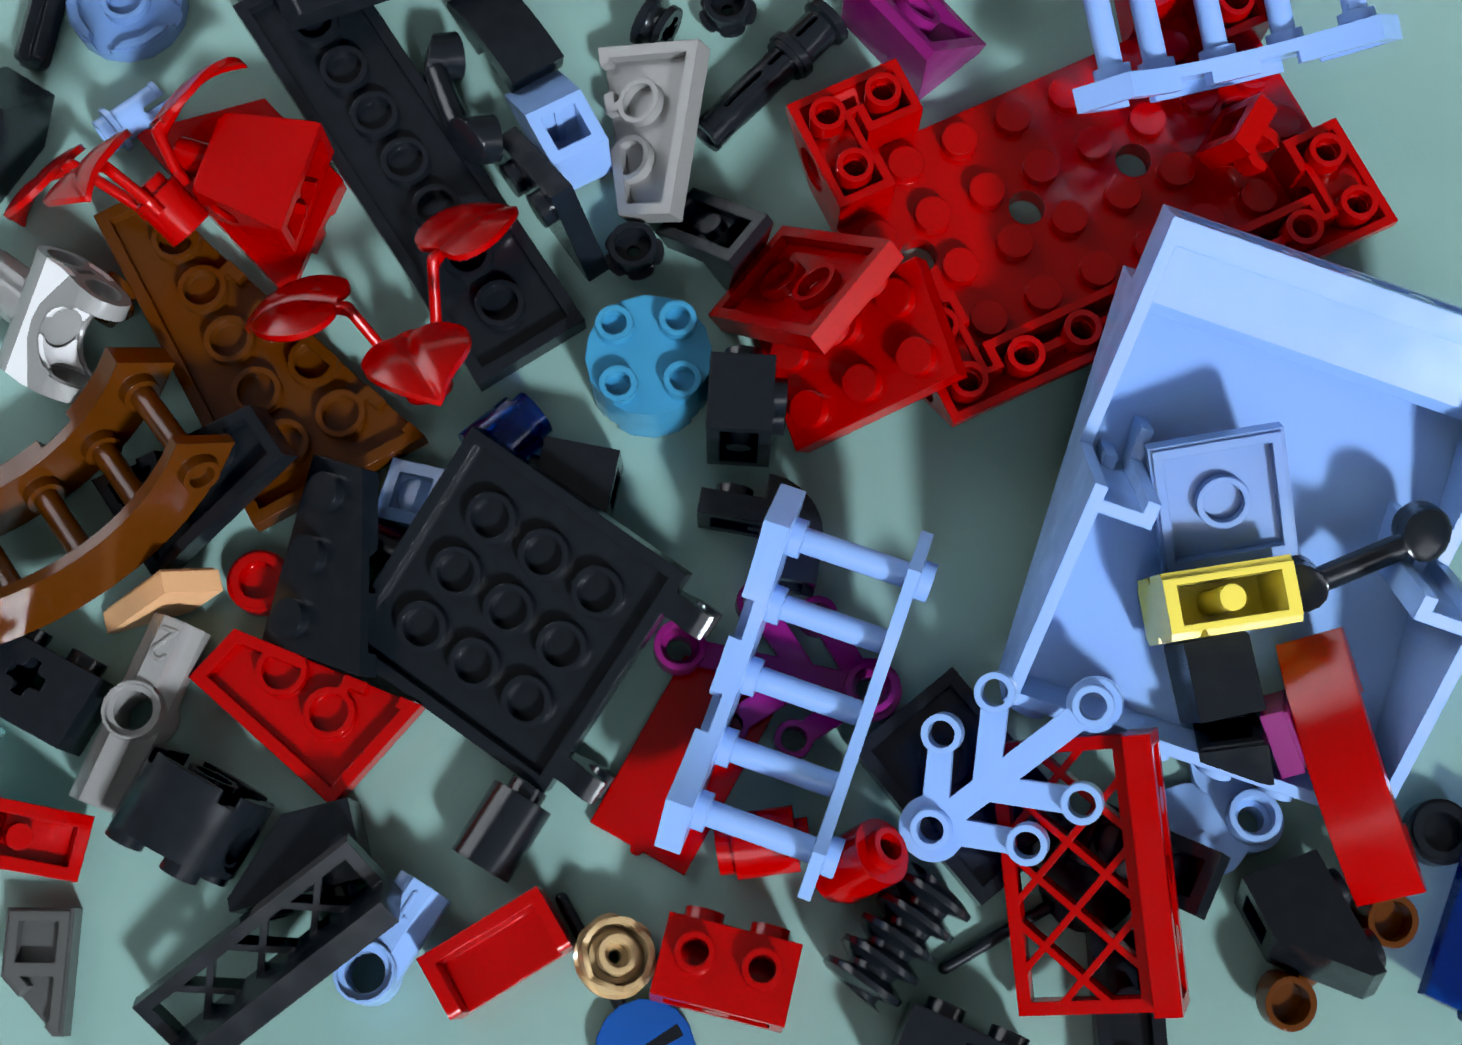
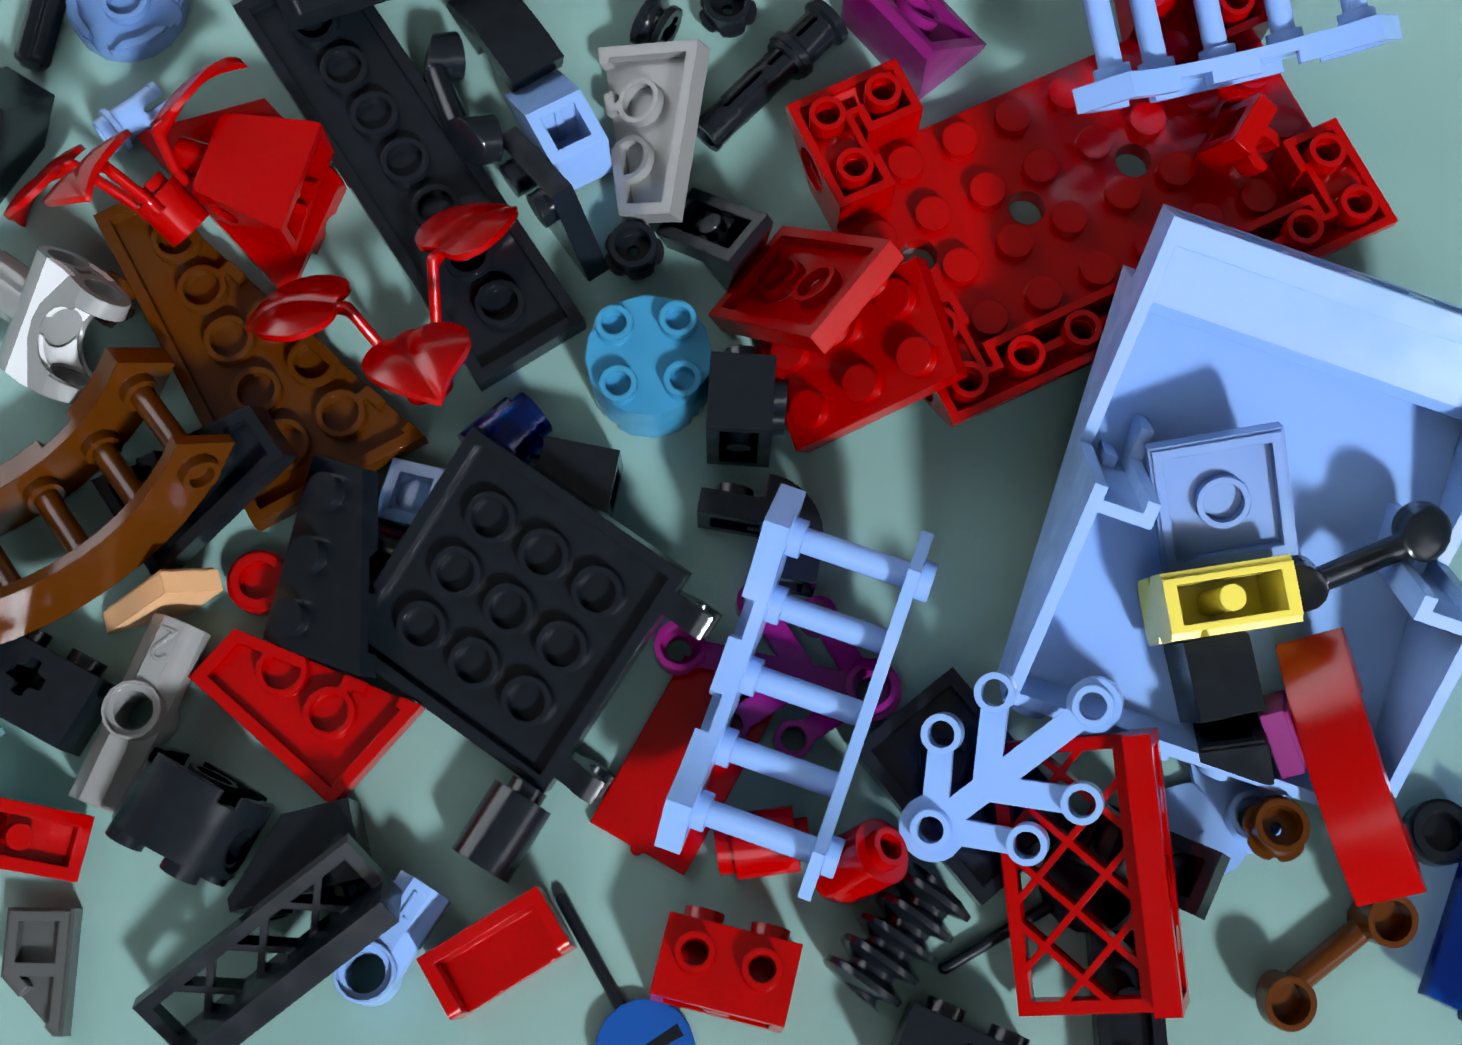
tan plate [573,913,657,1000] -> none
black slope [1234,849,1387,999] -> none
none -> reddish brown plate [1242,795,1310,862]

